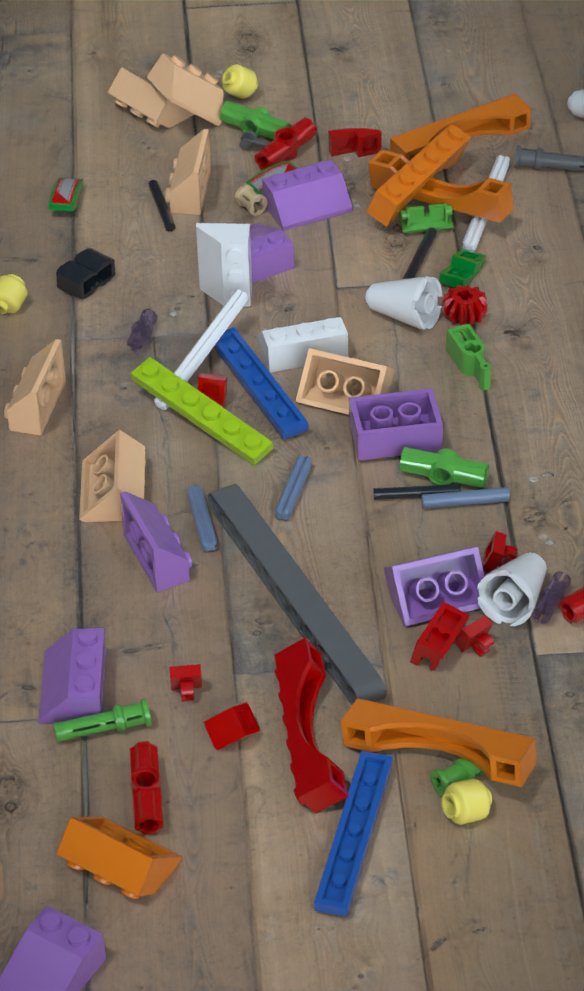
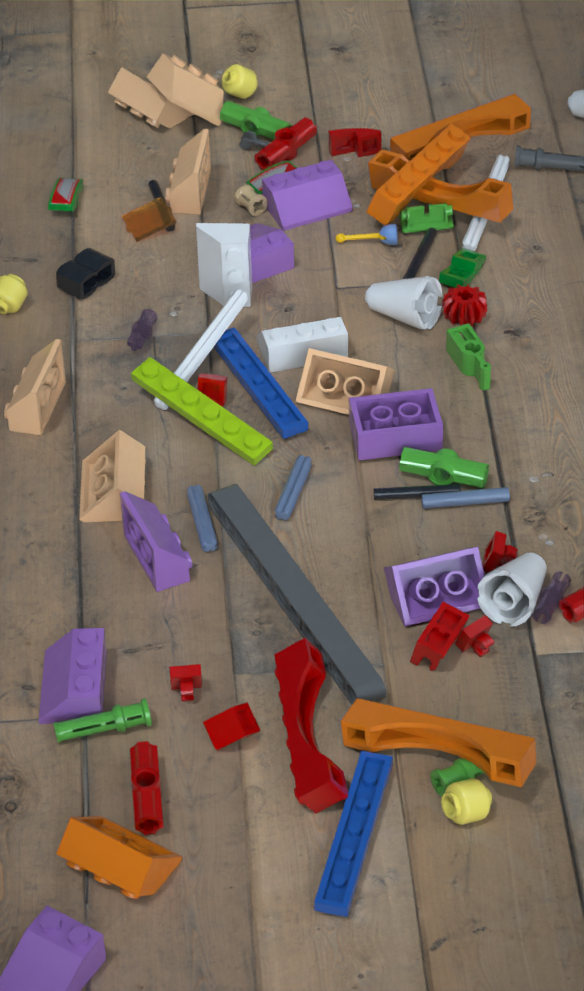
none -> clear orange piece [122,197,177,242]
none -> hinge [335,224,398,245]

